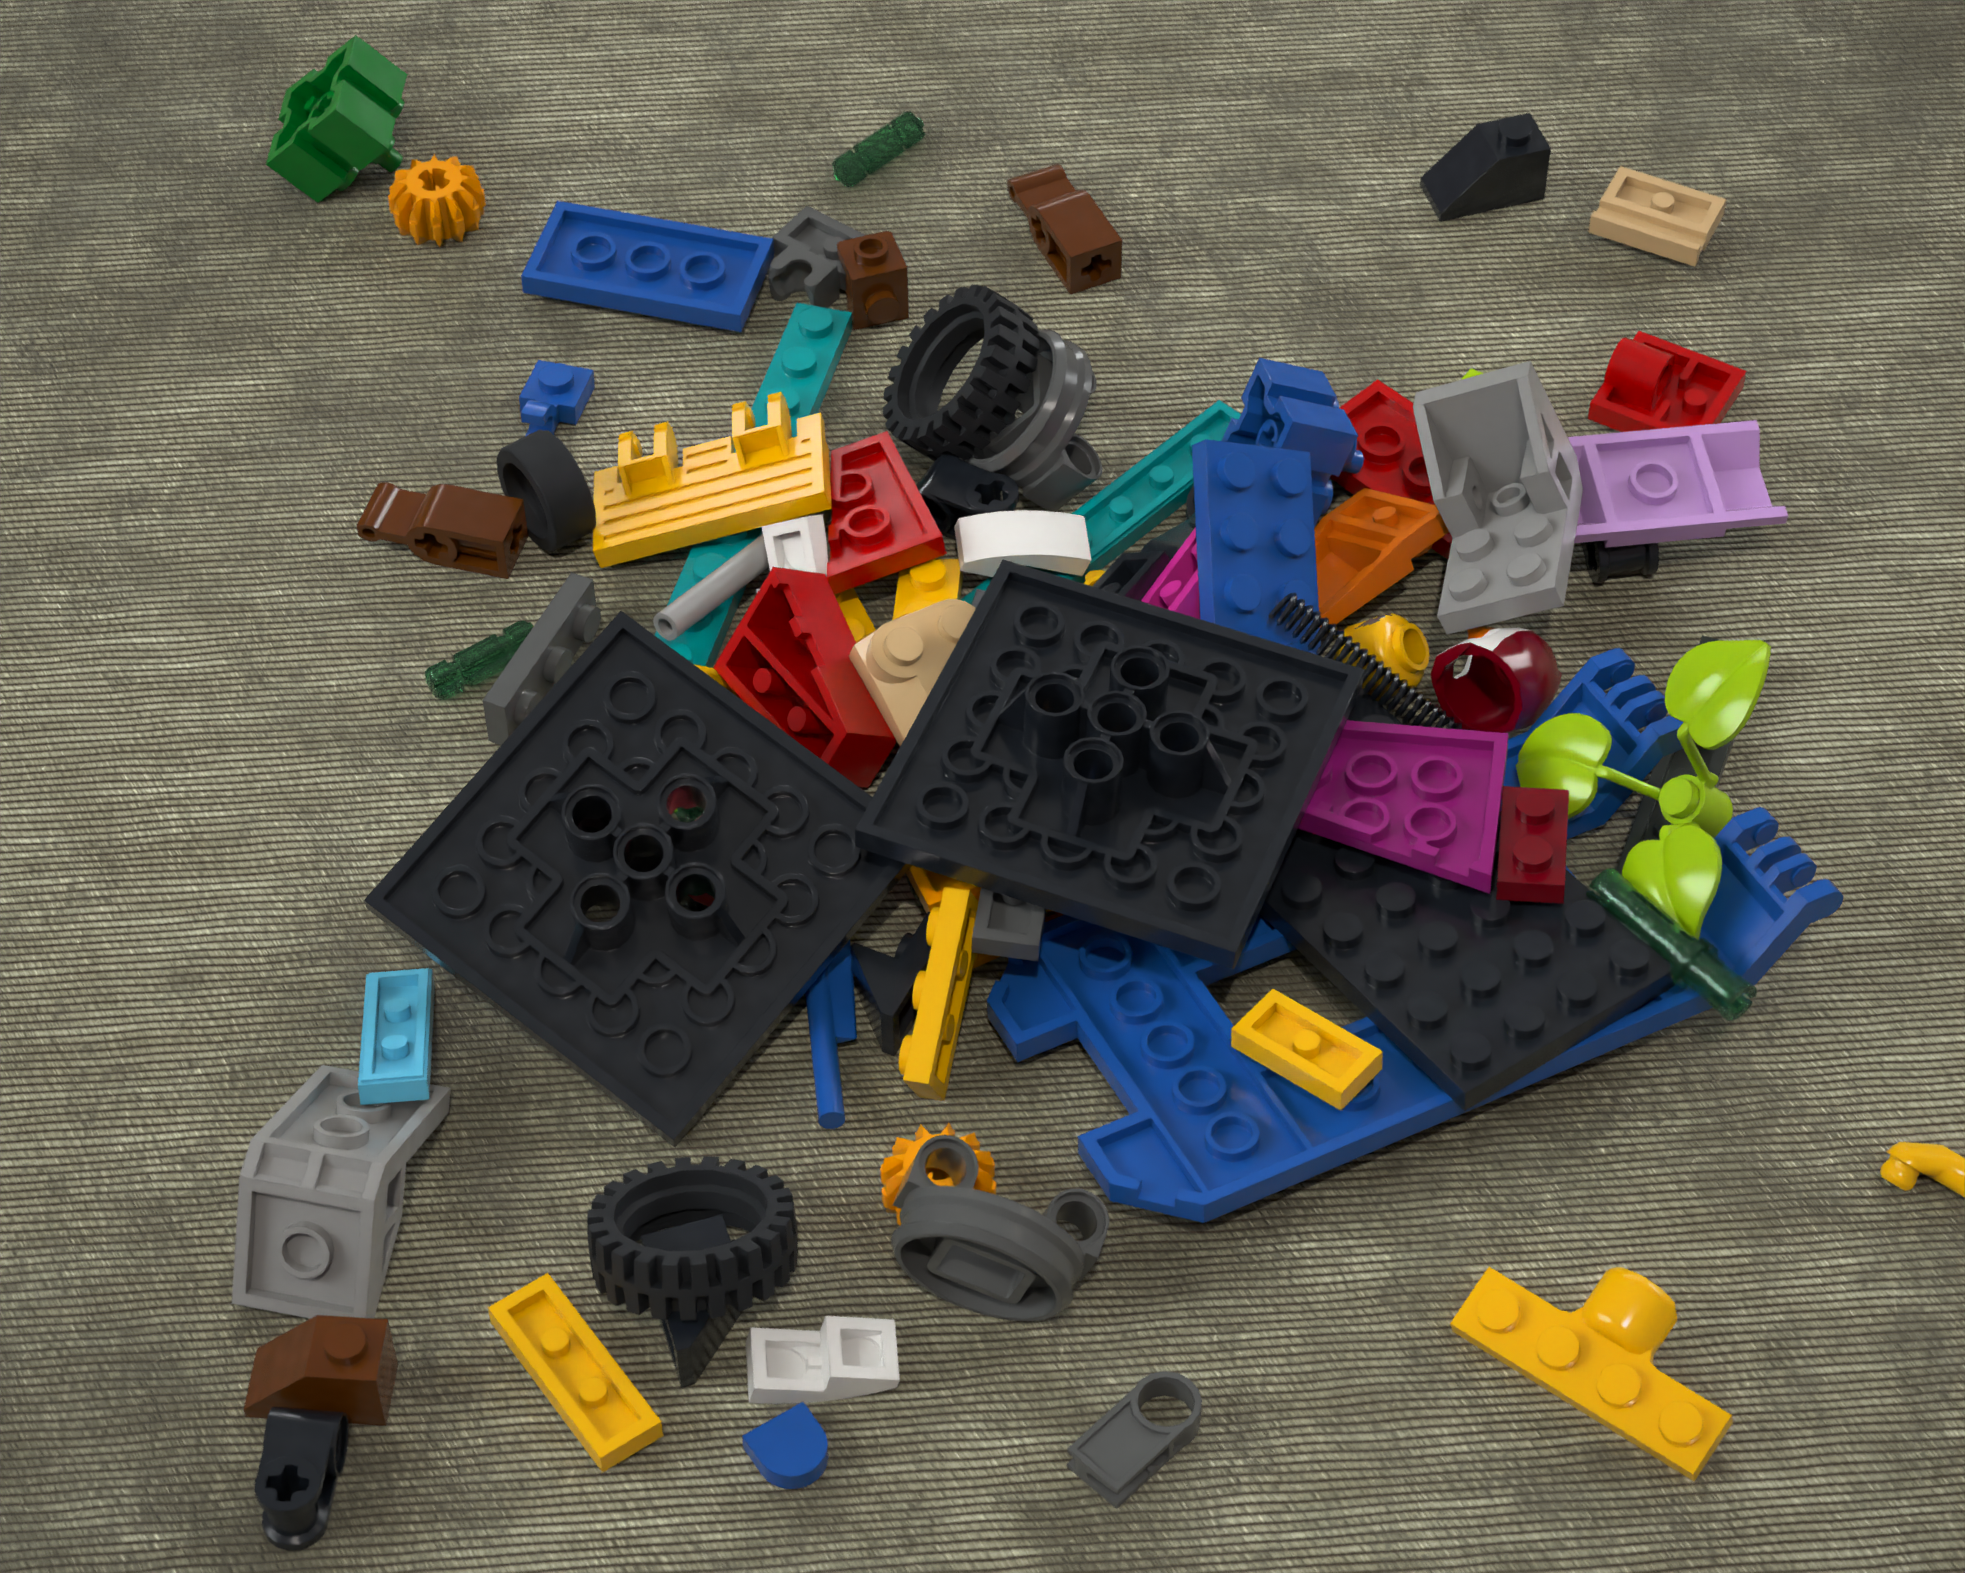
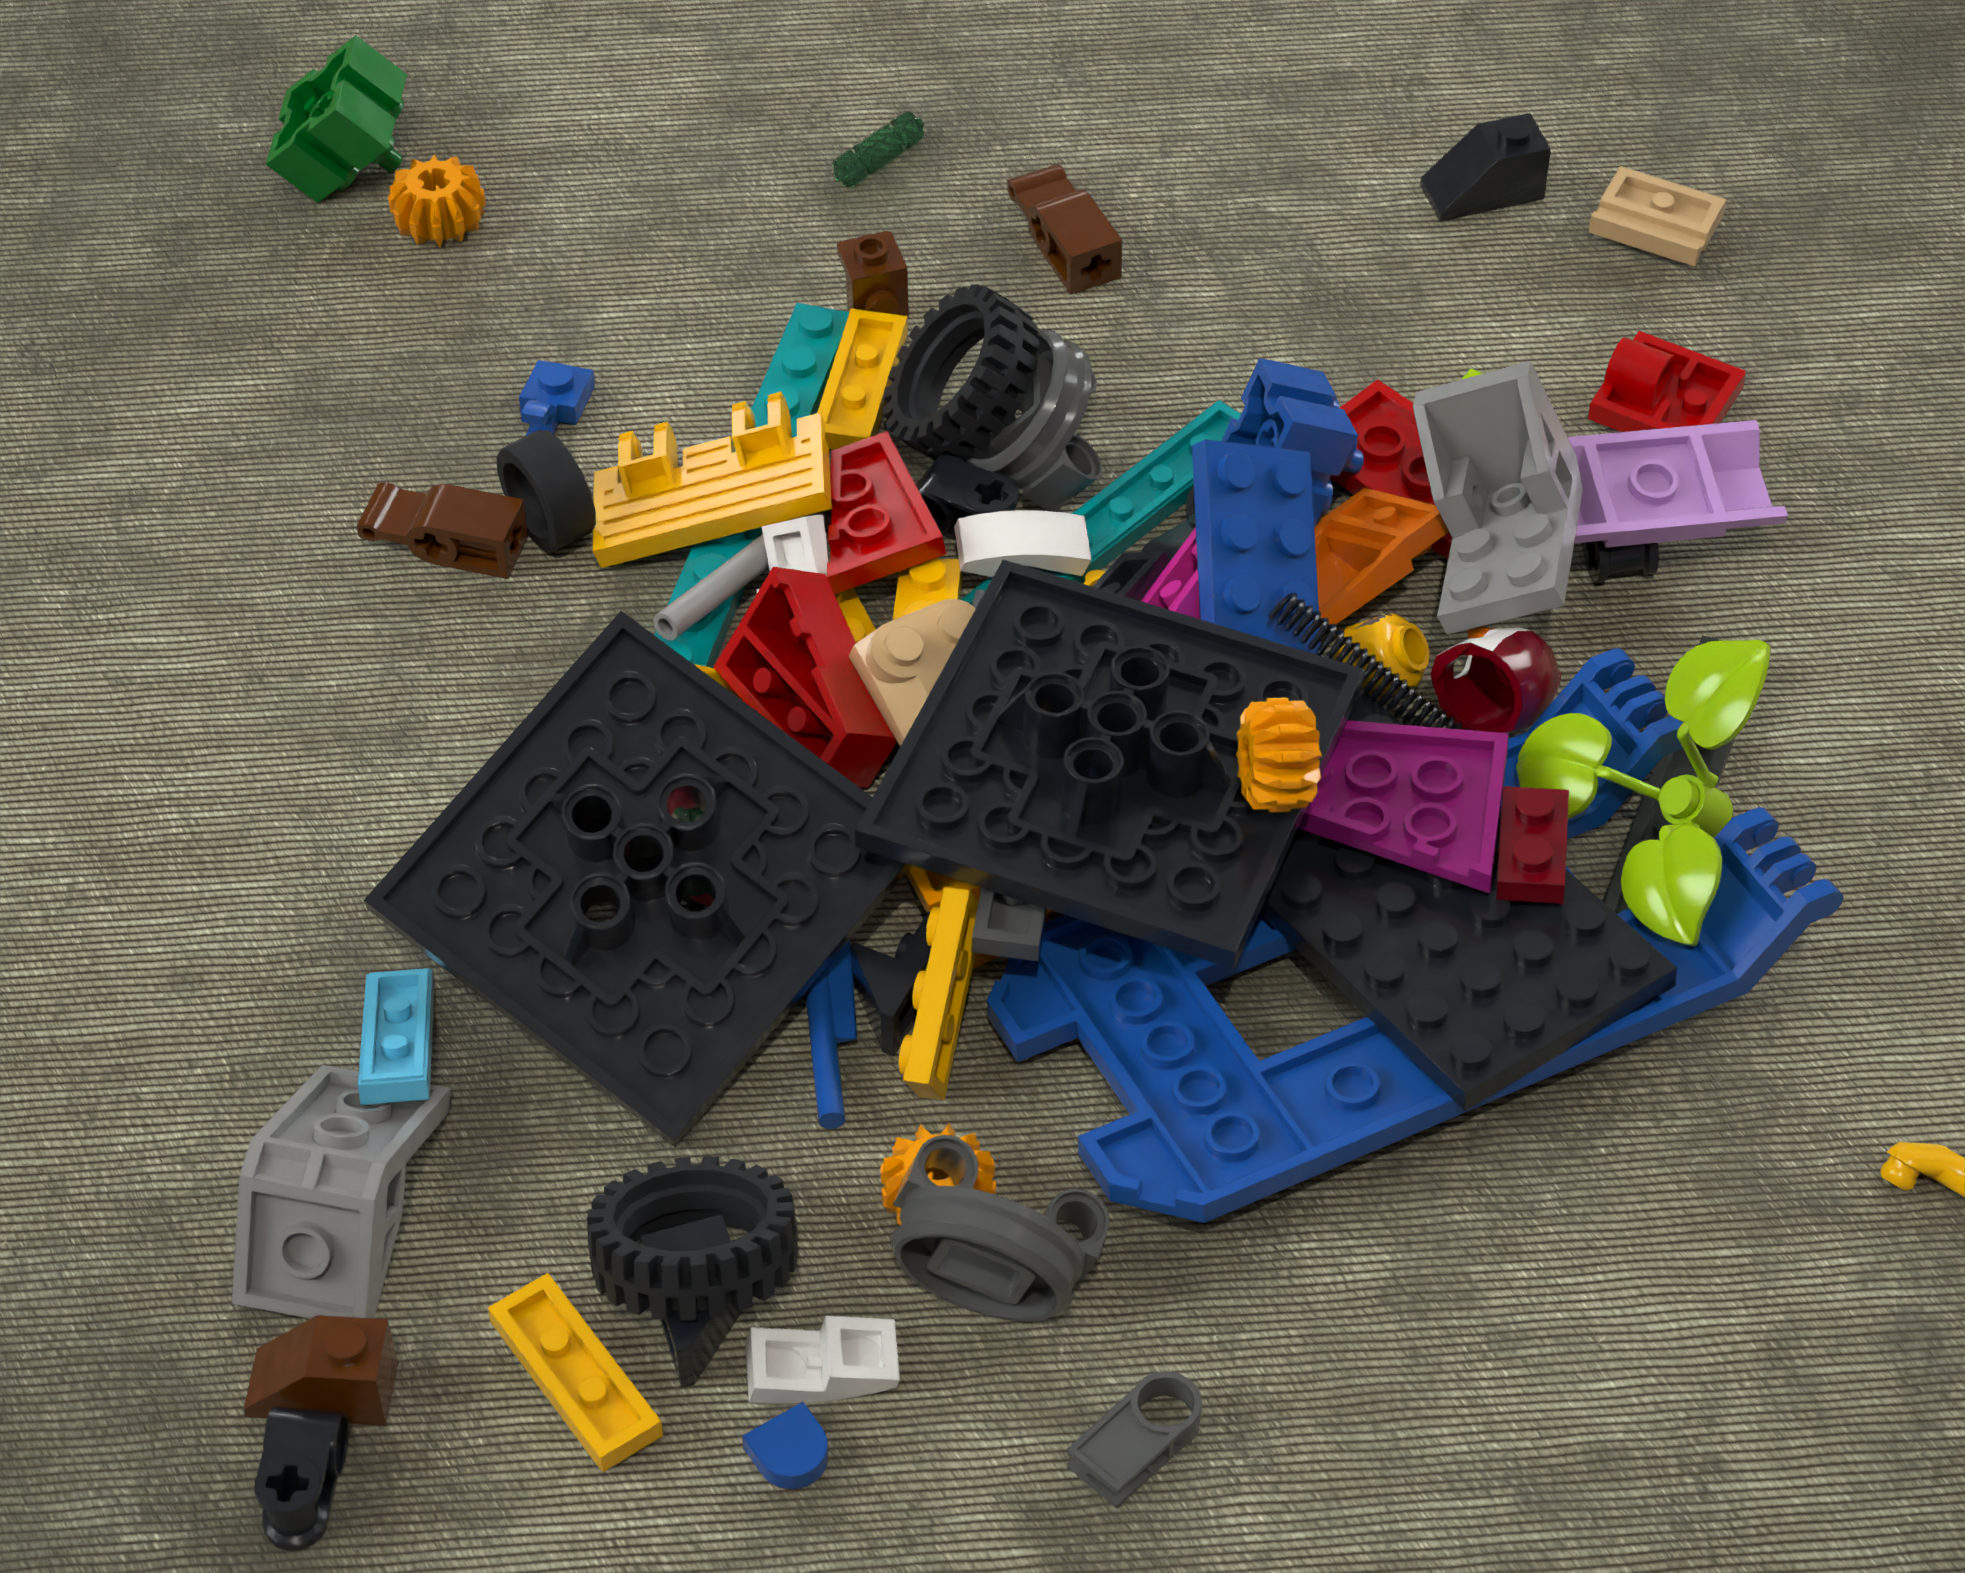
clear green axle [424,620,534,700] -> none
dark grey plate [483,572,601,745] -> none
blue plate [521,201,774,332] -> none
dark grey plate [769,206,865,308] -> none
yellow plate [1231,989,1383,1111] -> none
yellow plate [1450,1267,1733,1482] -> none
clear green pin [1586,868,1757,1021] -> none
none -> yellow plate [817,309,908,450]
none -> light orange gear [1236,698,1322,812]

